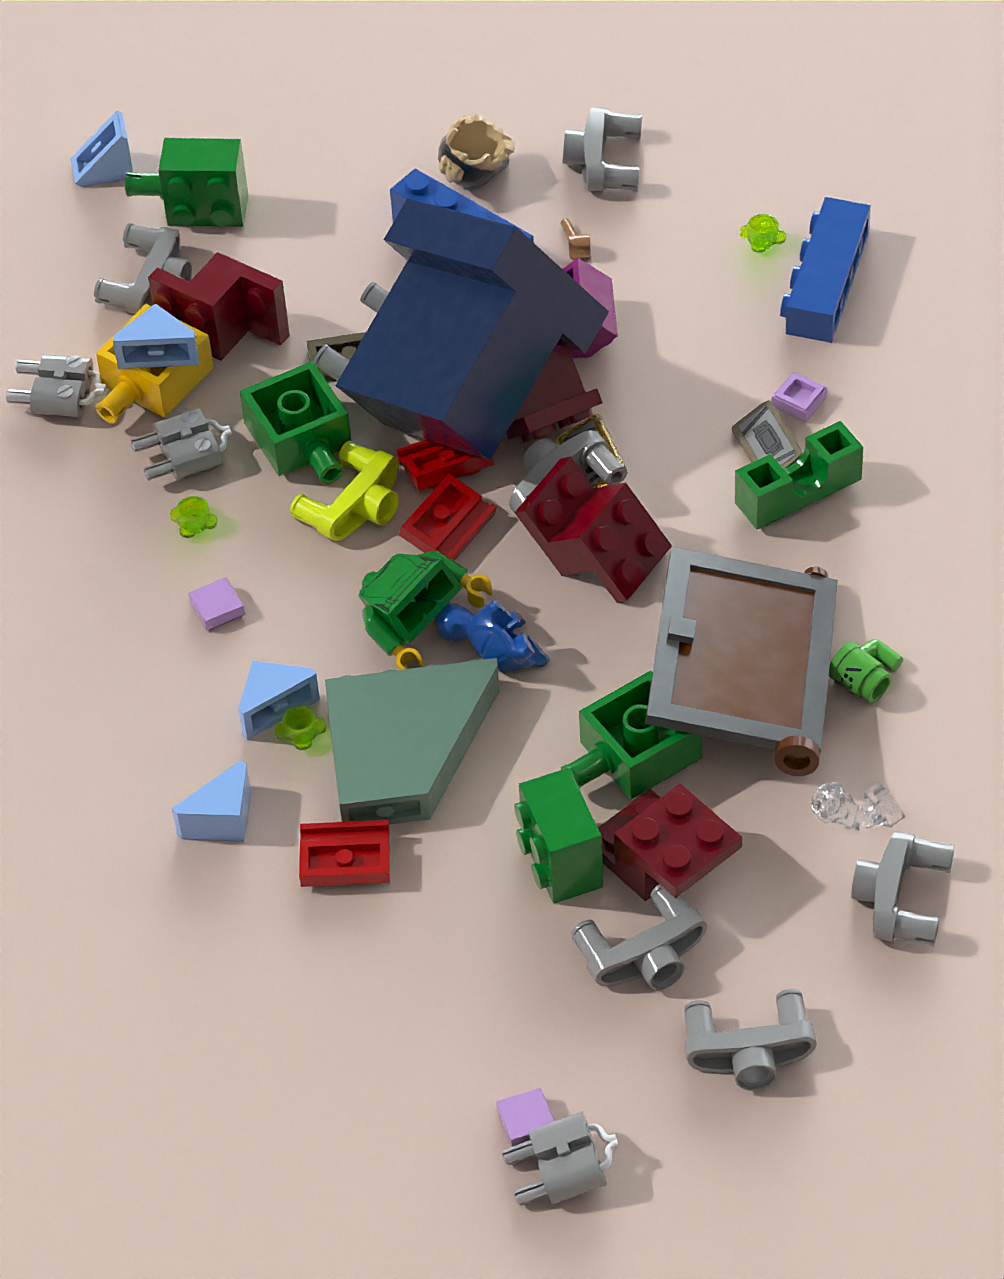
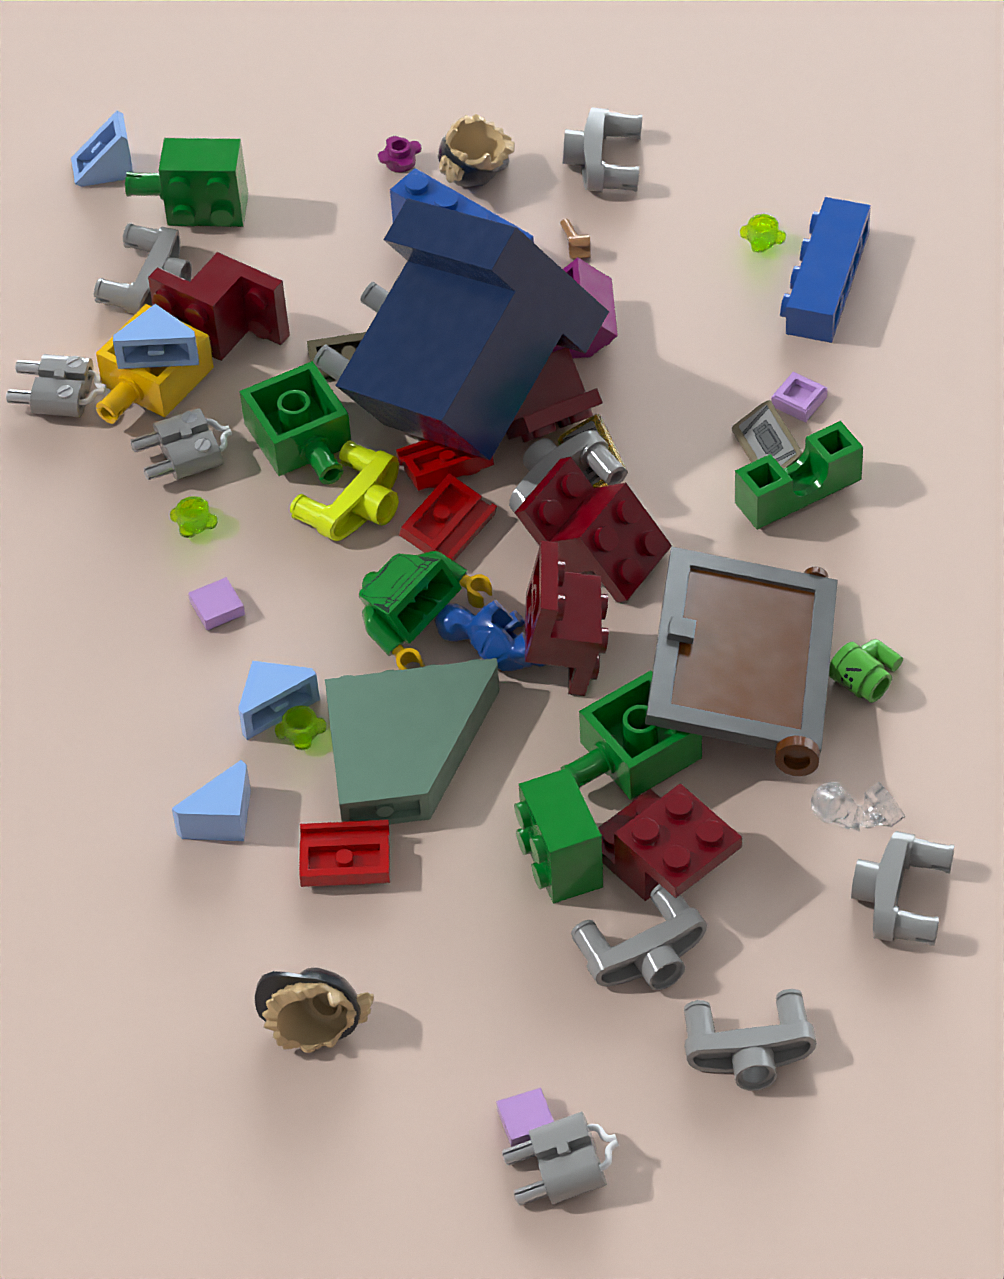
none -> tan hair [254,967,374,1053]
none -> magenta plate [378,136,422,173]
none -> dark red bracket [525,541,609,696]

